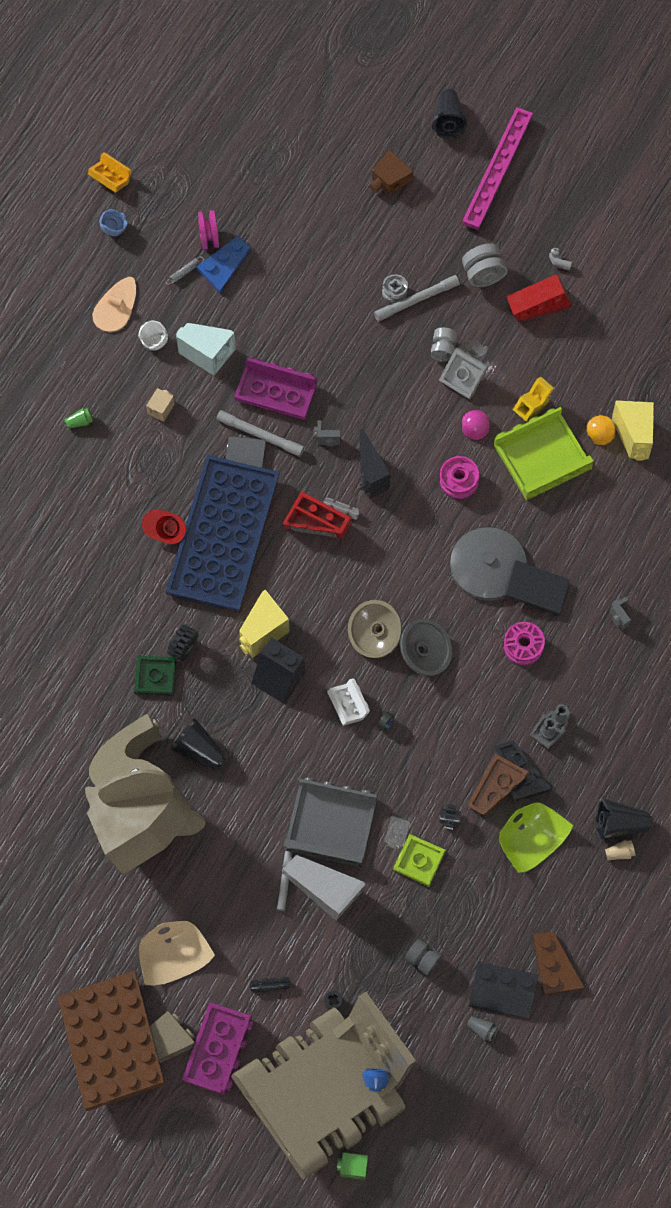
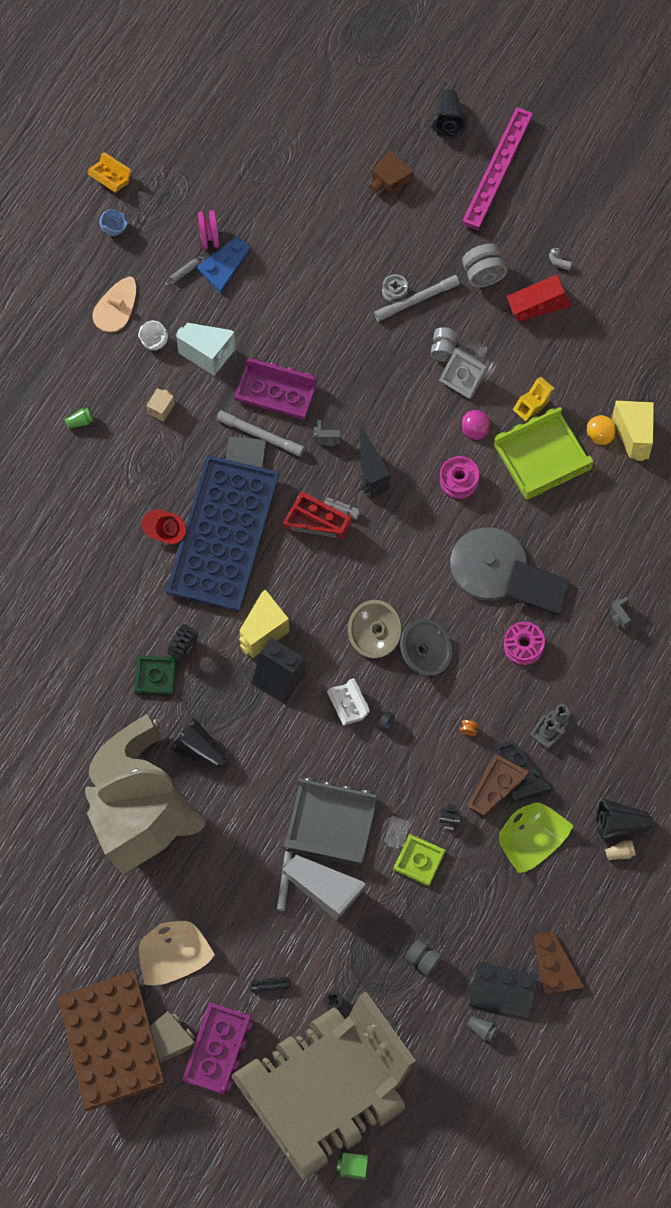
blue cone [362,1068,391,1092] -> none
none -> orange bush [460,720,479,736]

